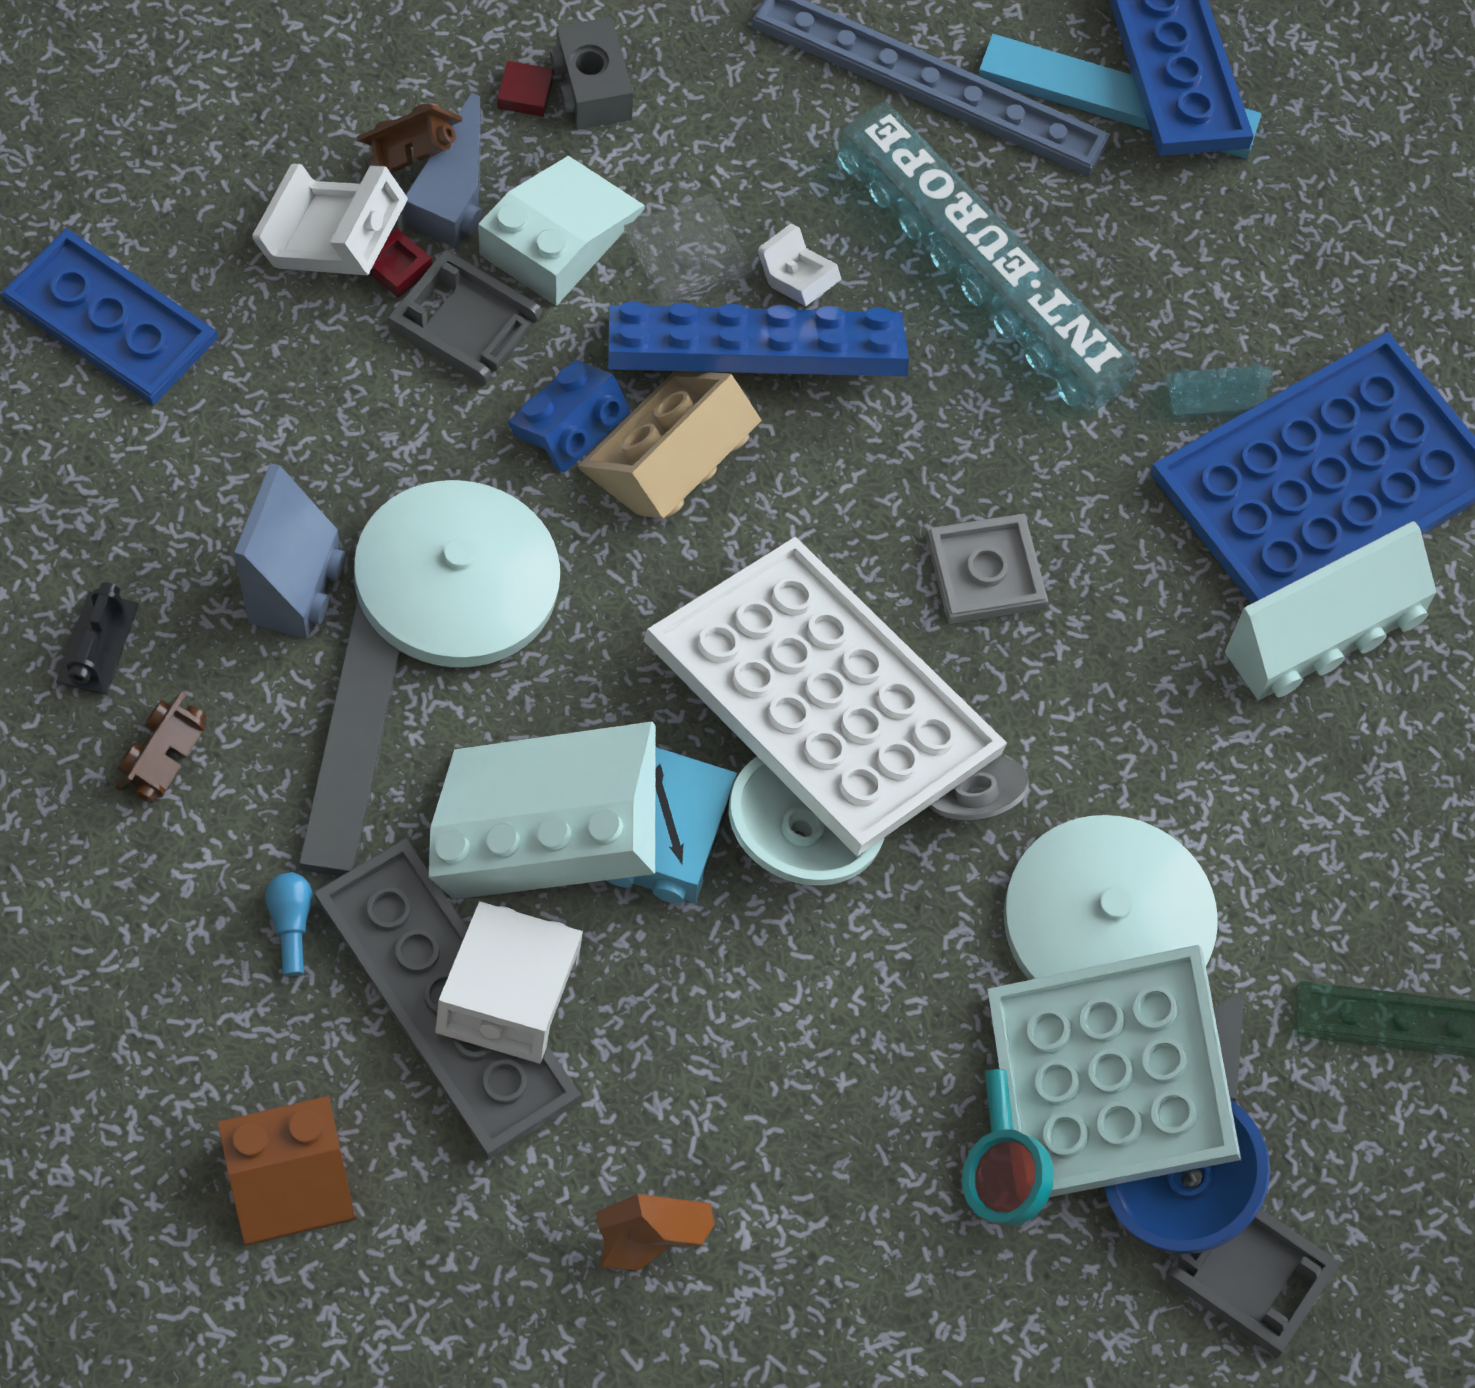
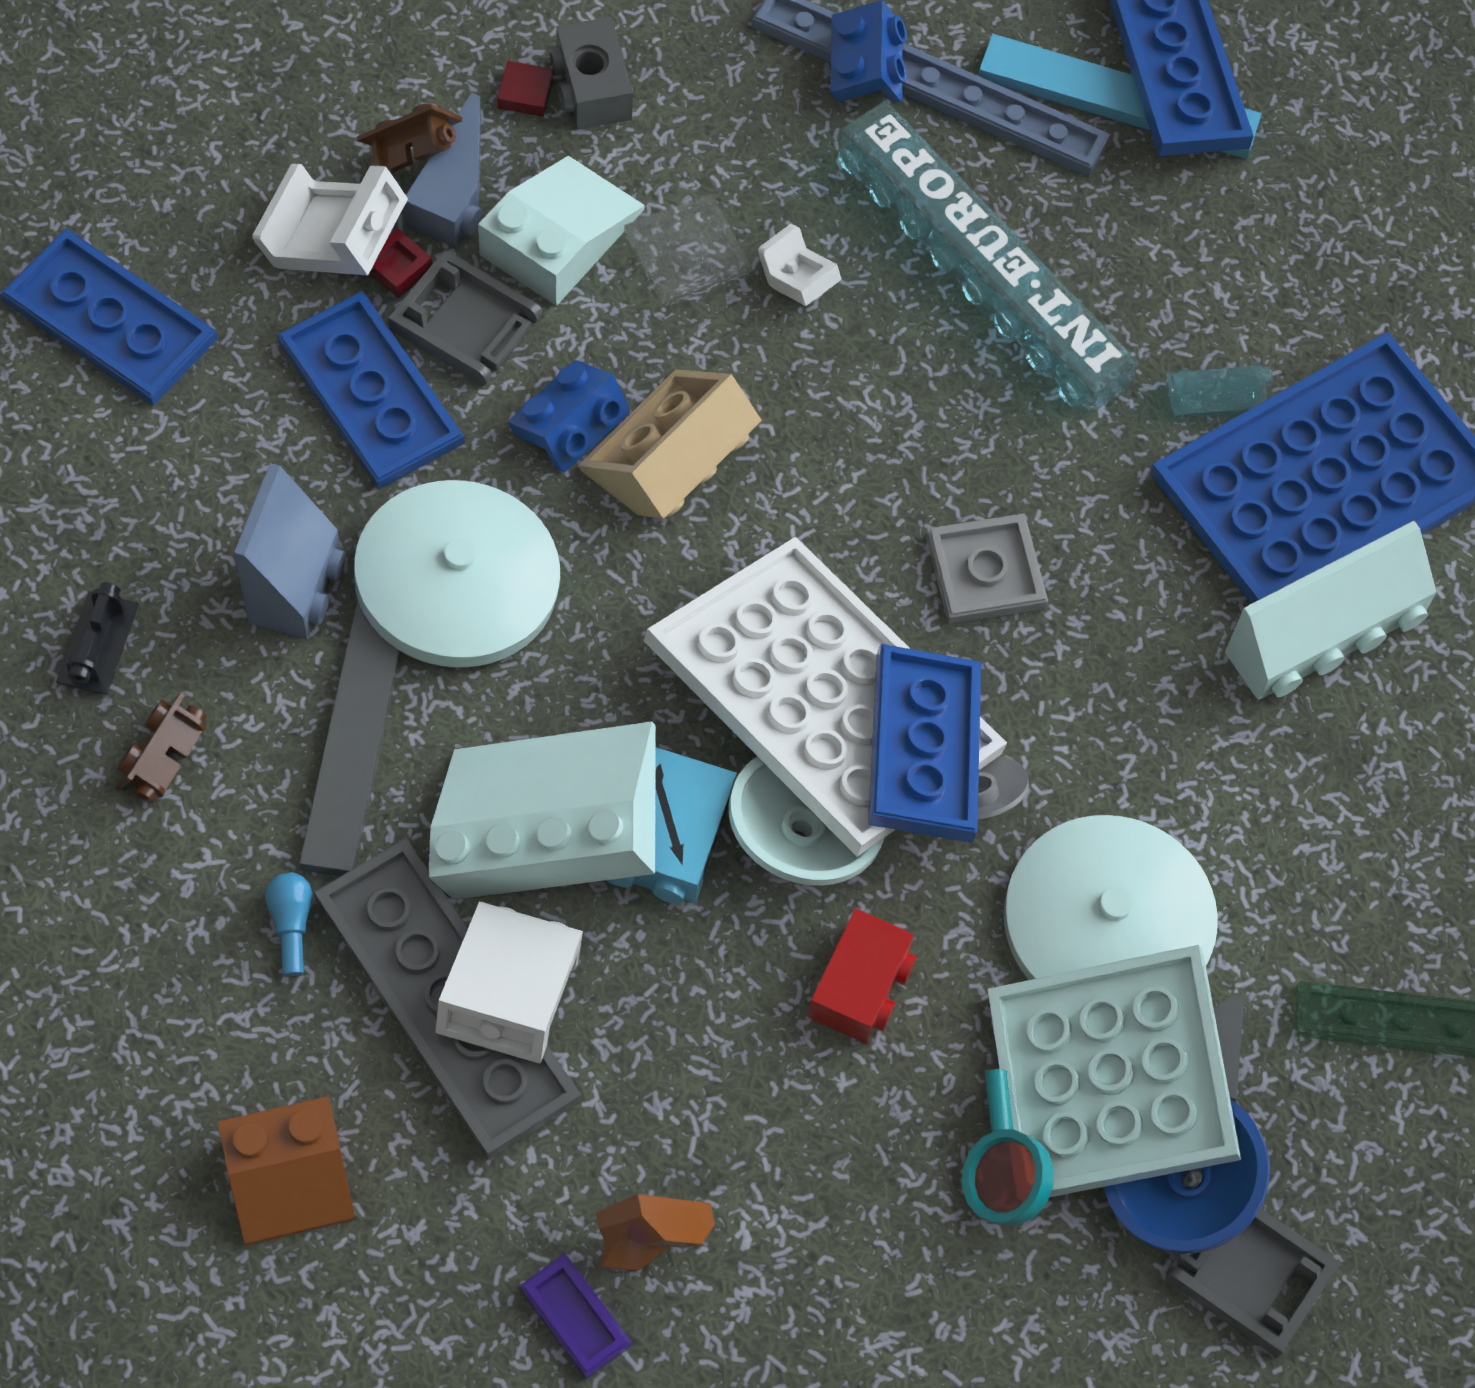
blue plate [608,301,909,376] -> none
none -> blue tile [277,291,465,490]
none -> dark purple tile [519,1253,632,1380]
none -> red brick [808,908,918,1044]
none -> blue bracket [830,0,907,104]
none -> blue tile [868,644,981,843]

